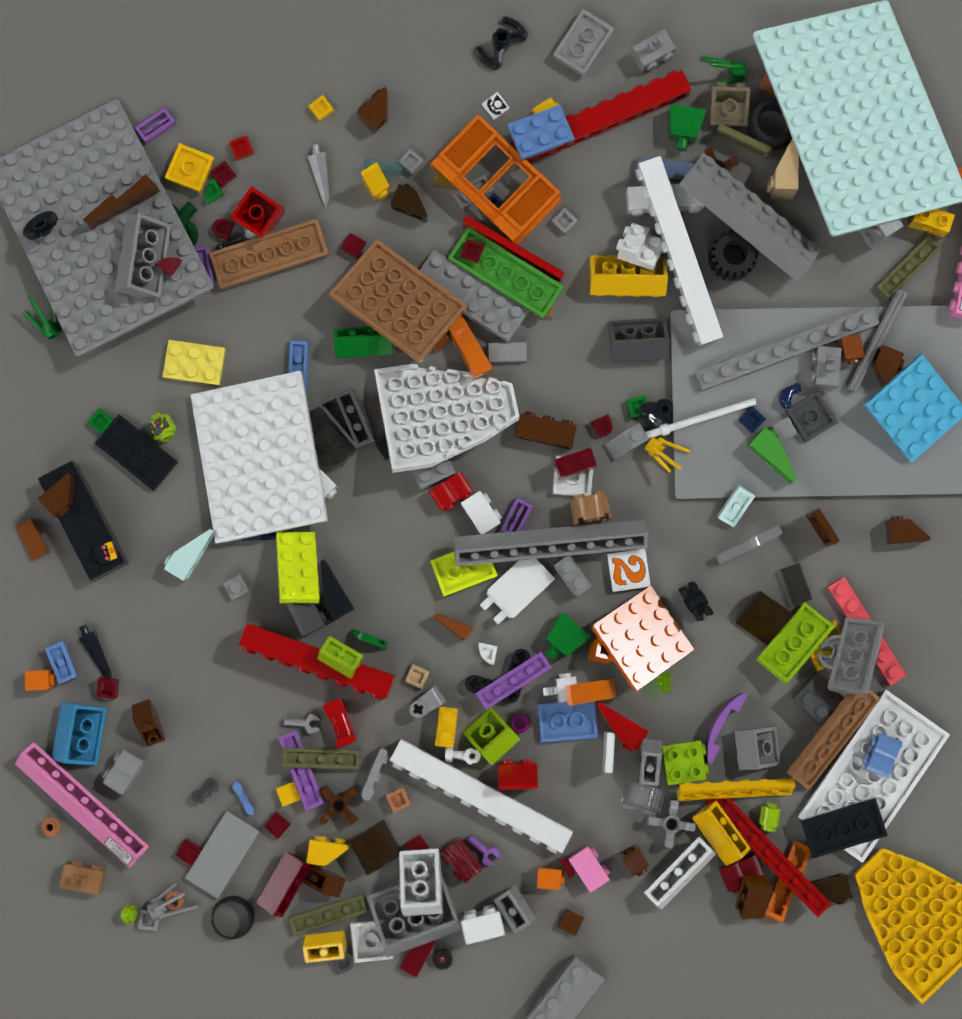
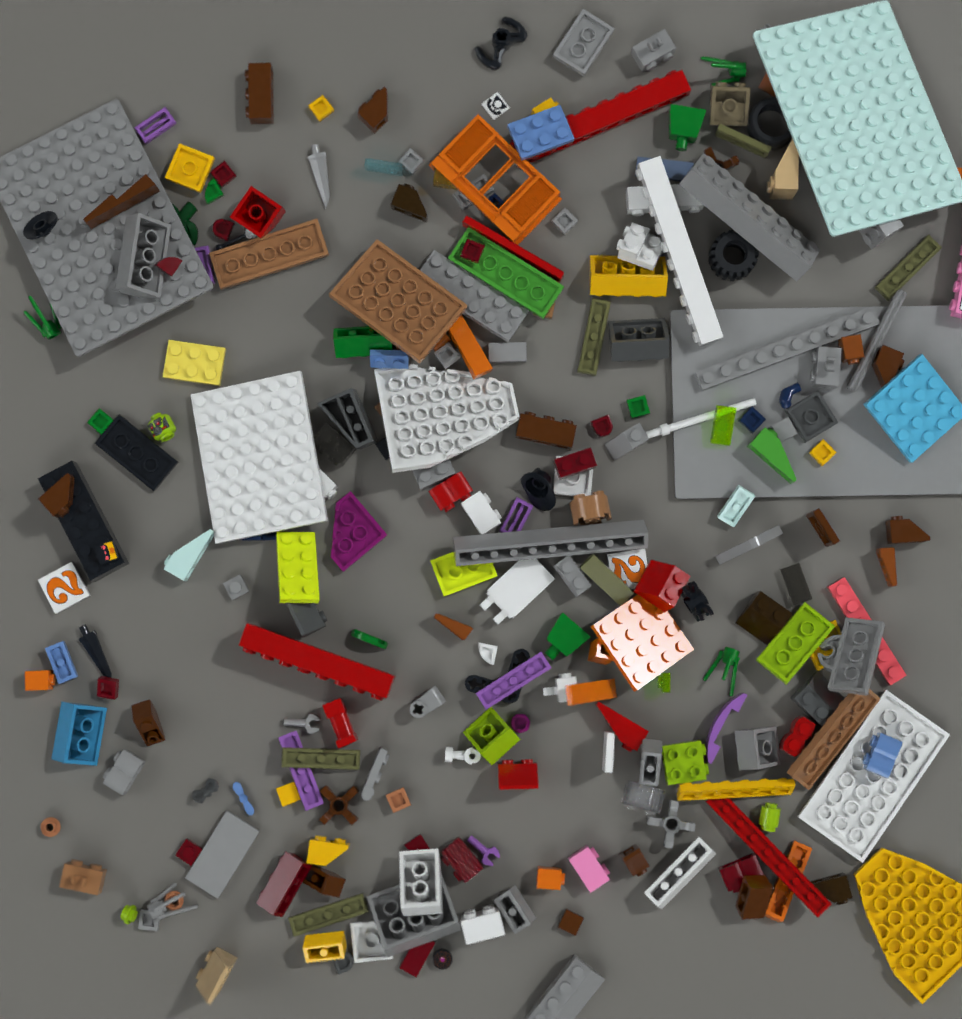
bright pink brick [15,742,149,868] -> none
dark orange slope [16,518,50,561] -> none
black tyre [211,896,254,939] -> none
red tile [229,135,254,161] -> none
dark red plate [263,812,291,839] -> none
medium blue tile [288,341,309,397] -> none
lime hinge [318,636,363,679] -> none
black slope [321,559,355,621] -> none
dark red tile [341,233,367,259] -> none
dark brown slope [348,820,401,876] -> none
yellow slope [360,162,391,201] -> none
white brick [390,739,573,854] -> none
tan tile [405,664,430,689] -> none
yellow brick [435,706,459,748] -> none
medium blue tile [537,701,599,743] -> none
dark red tile [559,855,575,878] -> none
black plate [639,399,673,431] -> none
yellow plant [645,437,691,473] -> none
yellow brick [692,801,751,866] -> none
black tile [800,797,888,858] -> none
yellow brick [908,209,955,238] -> none
none -> white tile [38,562,91,614]
none -> tan slope [195,947,237,1005]
none -> reddish brown brick [245,63,274,124]
none -> magenta plate [331,491,388,572]
none -> medium blue plate [370,349,409,369]
none -> light grey tile [434,342,460,369]
none -> black piece [521,468,556,511]
none -> olive tile [577,298,611,376]
none -> olive tile [579,553,634,606]
none -> red slope [633,560,691,613]
none -> green plant [703,647,740,696]
none -> clear neon green plate [710,405,736,446]
none -> red brick [779,716,815,757]
none -> yellow tile [809,439,837,466]
none -> dark orange slope [876,547,897,587]

